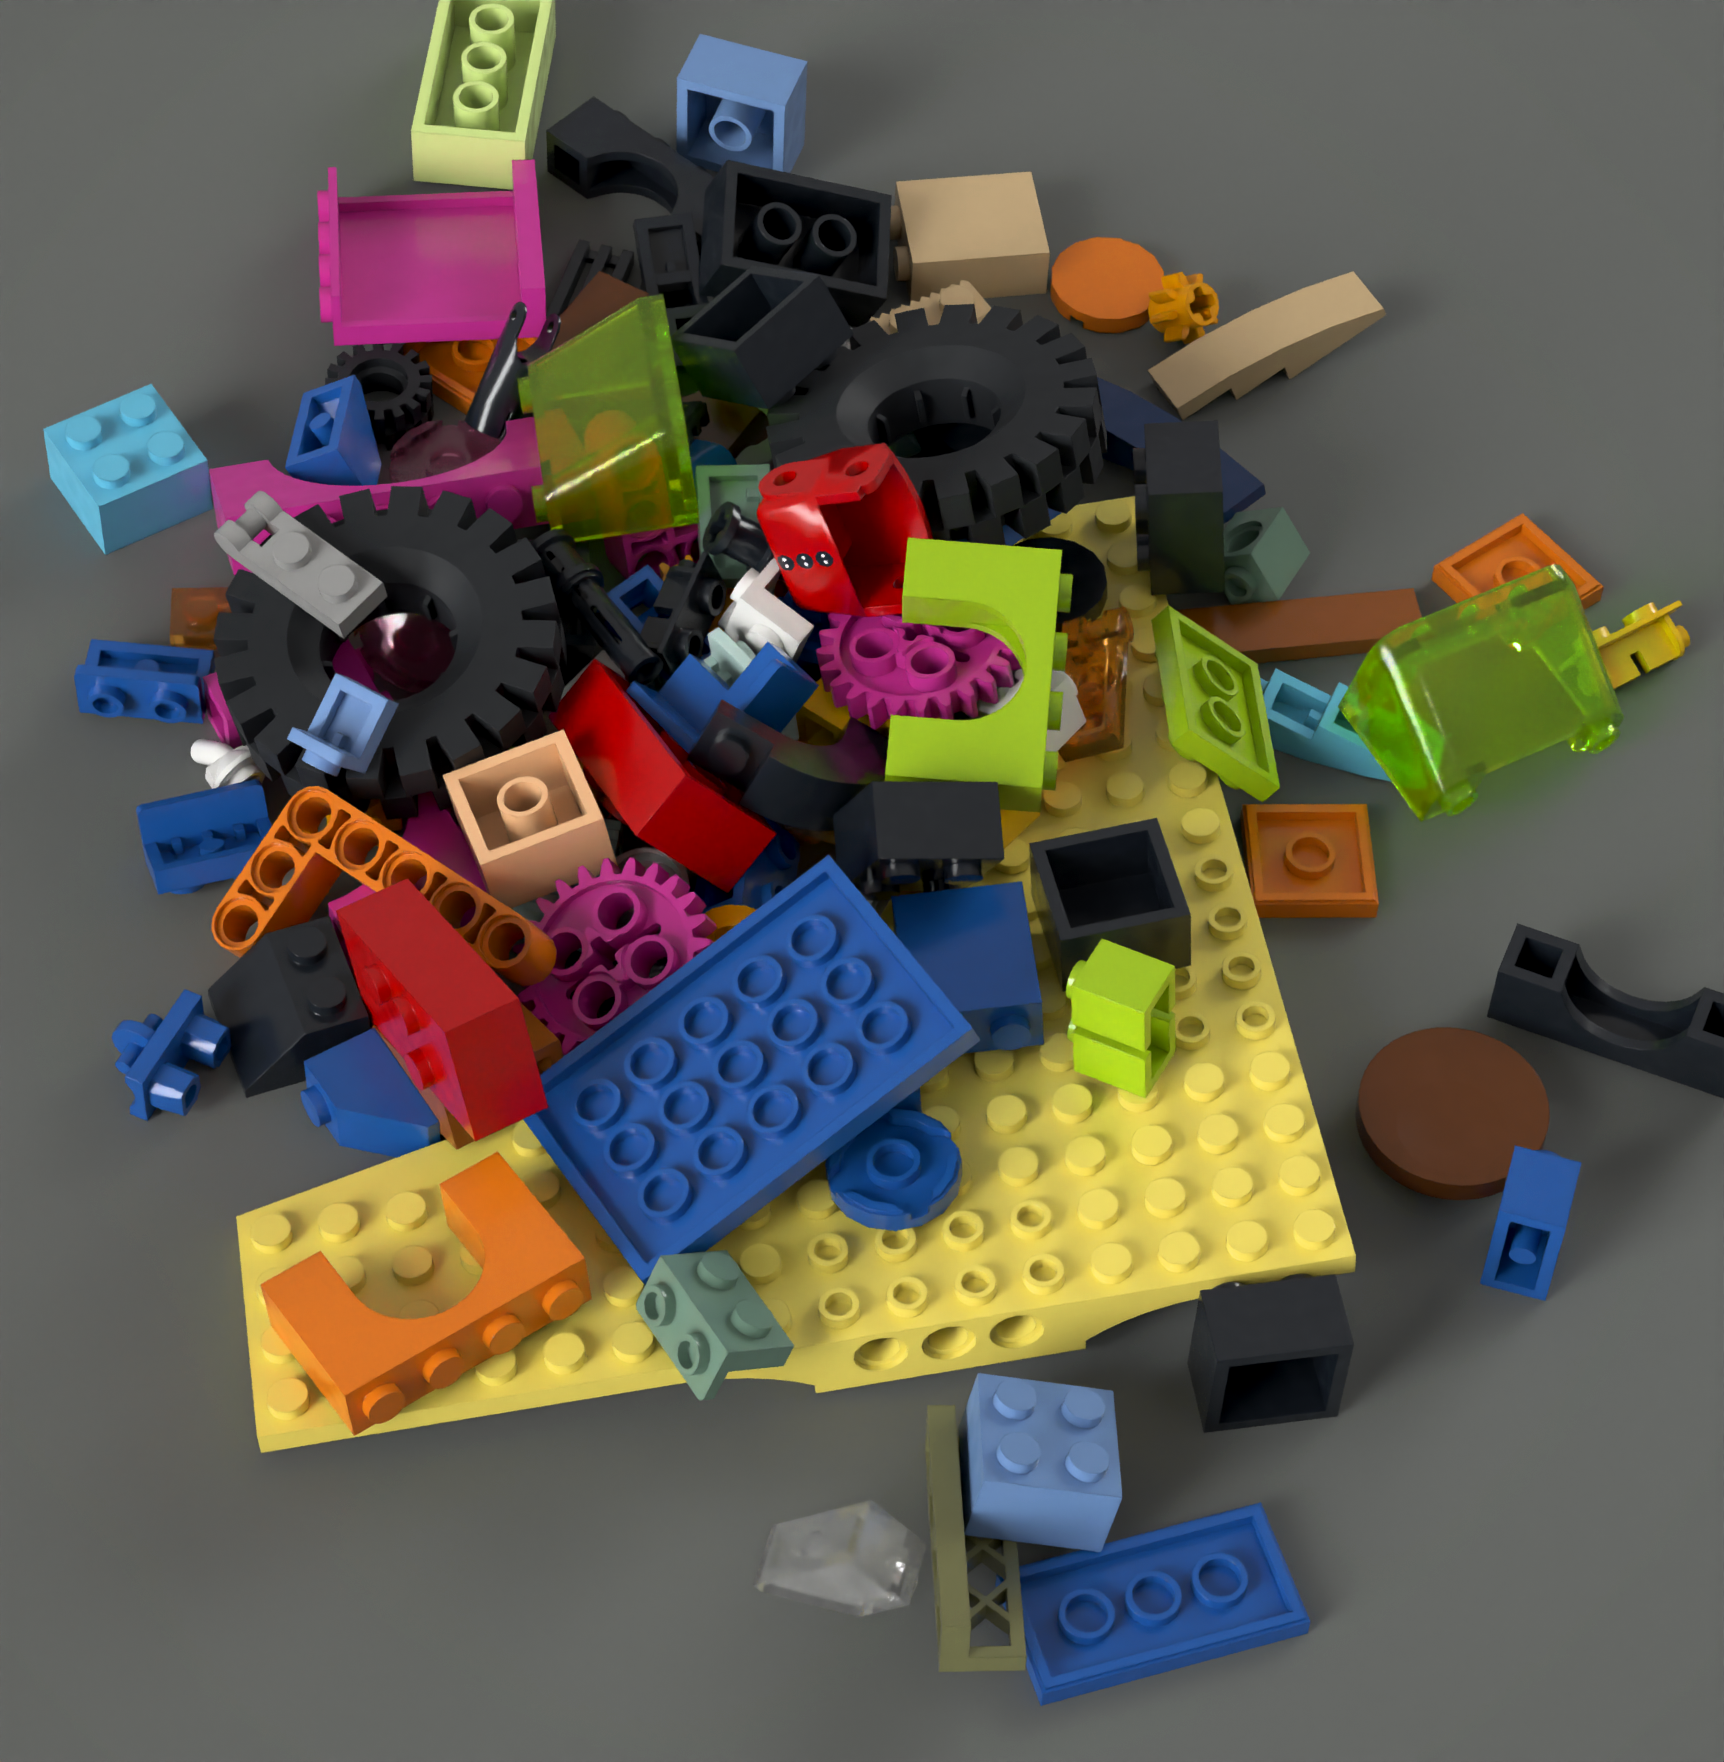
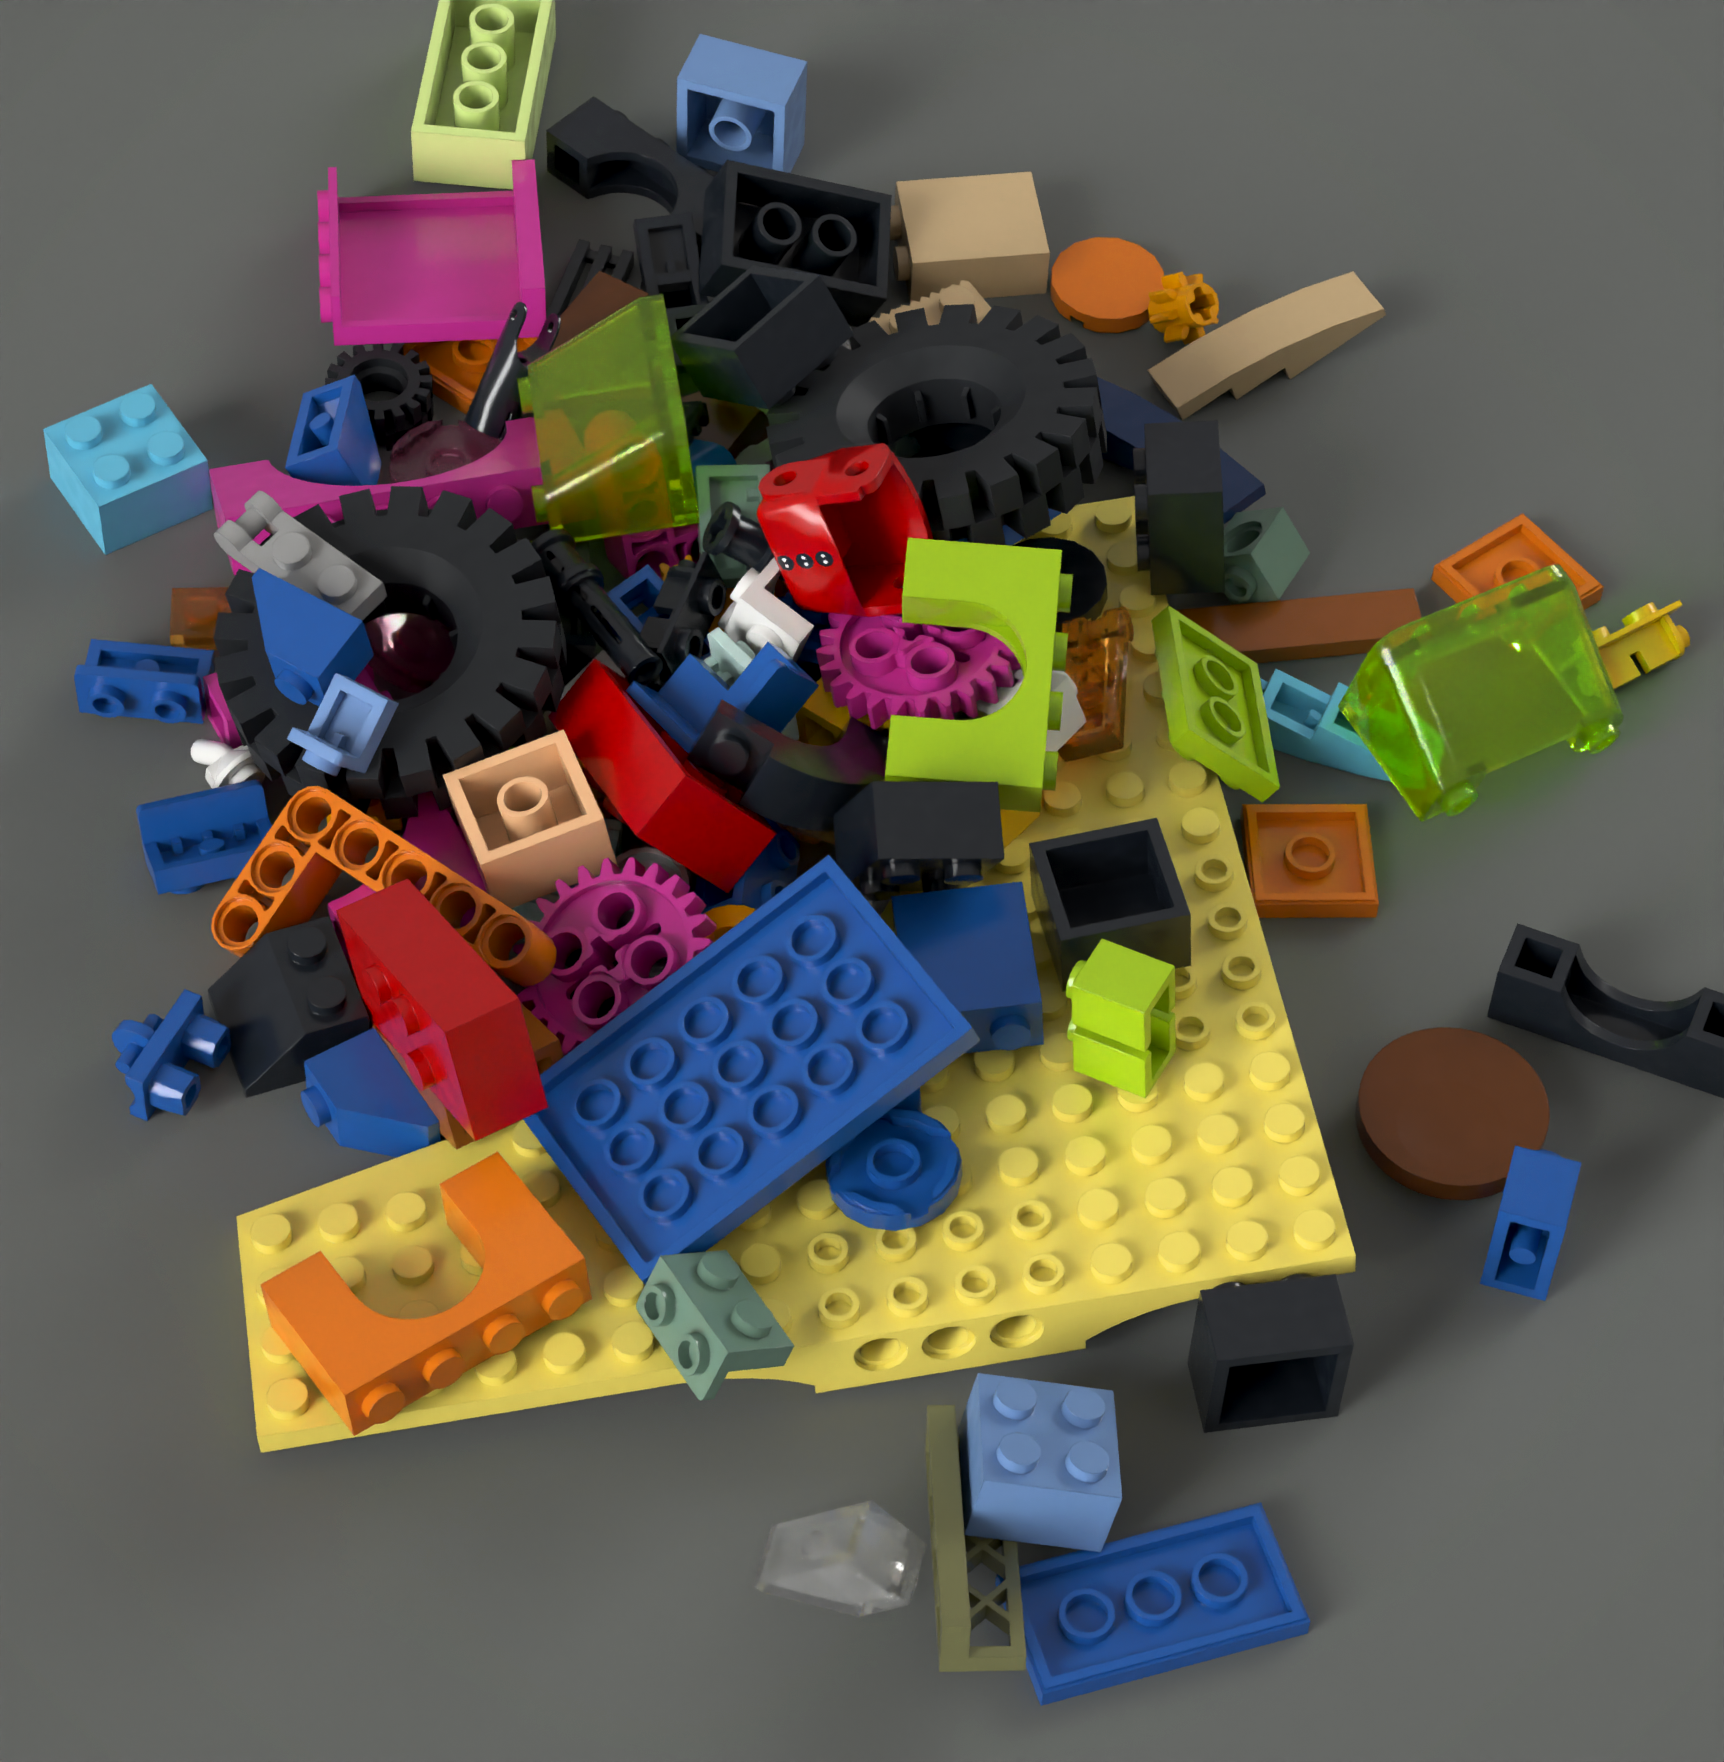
none -> blue slope [252,568,374,707]

